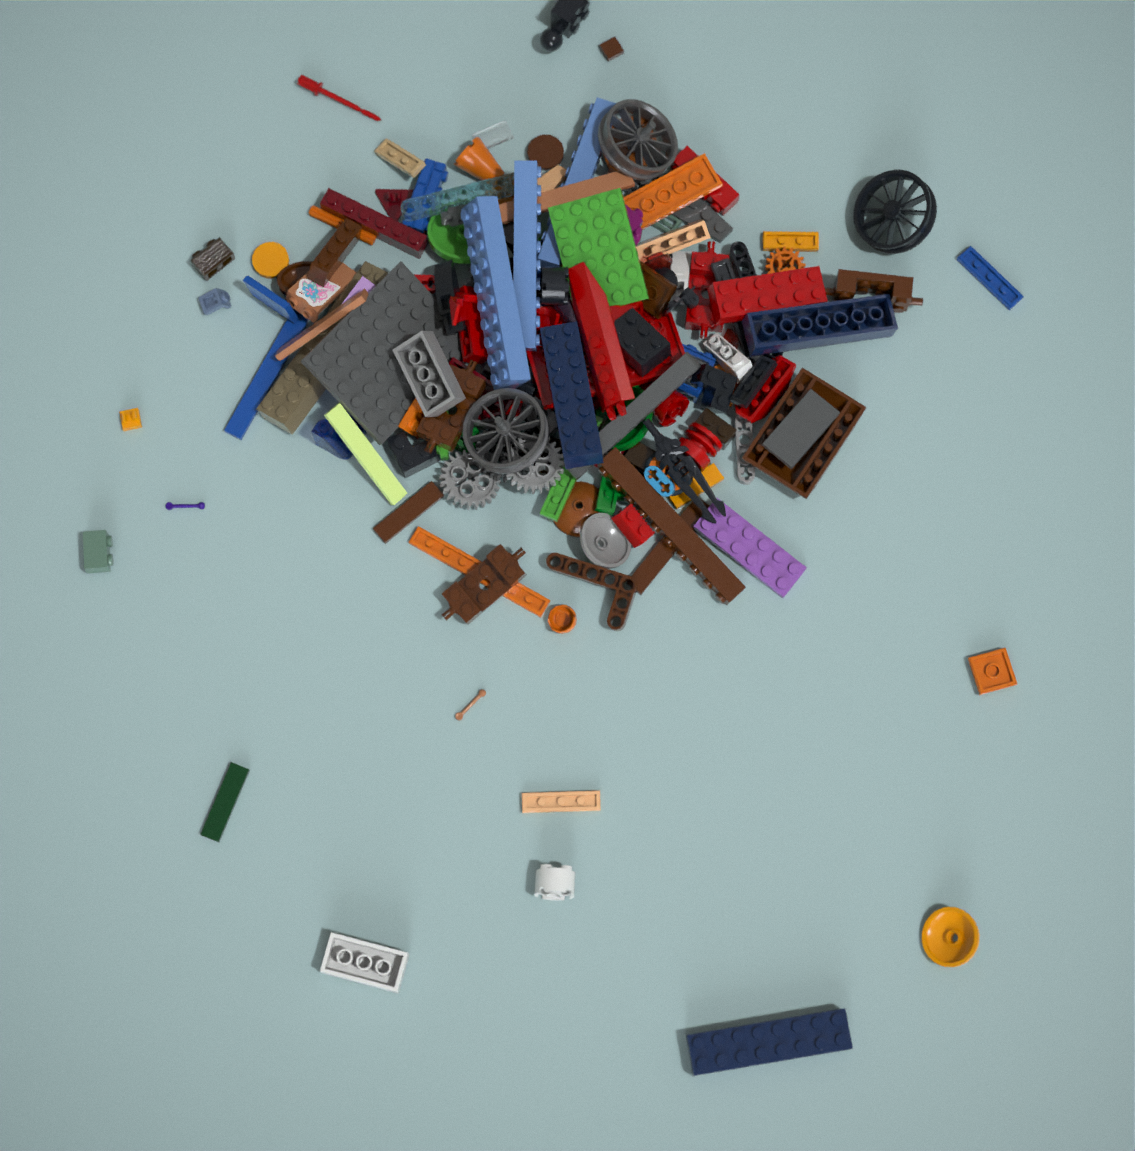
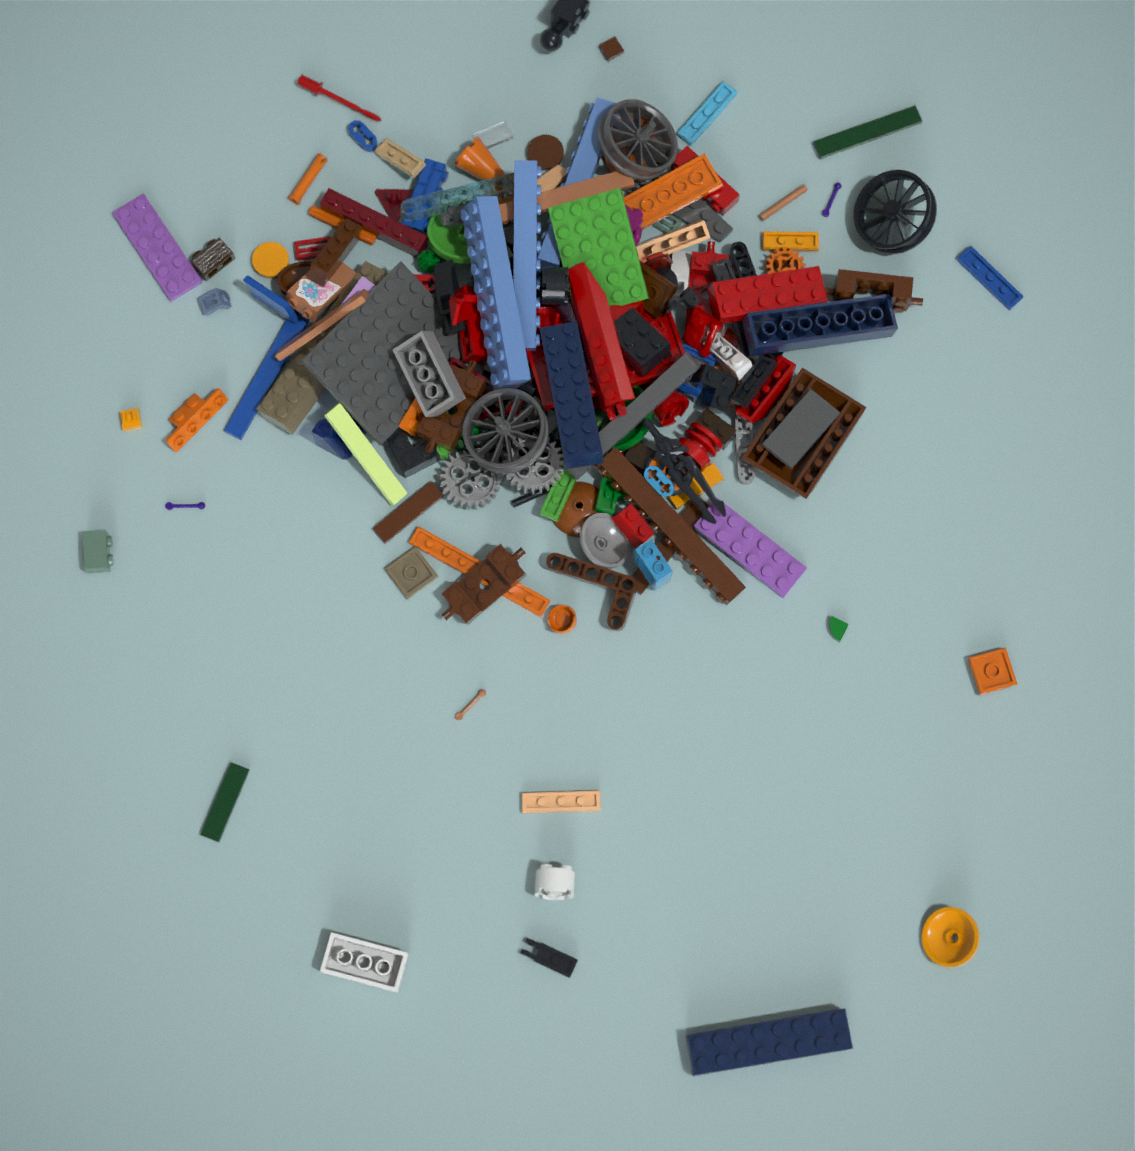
none -> medium lavender plate [112,193,203,302]
none -> orange bracket [165,388,229,452]
none -> orange pin [287,153,328,205]
none -> red tile [294,236,331,261]
none -> blue beam [348,120,378,152]
none -> dark tan tile [385,546,438,600]
none -> green gear [417,249,440,273]
none -> black bar [512,484,552,508]
none -> black hinge [520,938,578,978]
none -> dark azure window [633,539,673,591]
none -> medium azure tile [677,81,737,146]
none -> red plate [682,307,722,357]
none -> nougat bar [759,185,807,221]
none -> dark green tile [813,105,922,159]
none -> dark purple hinge [822,182,842,217]
none -> green tile [829,616,849,642]

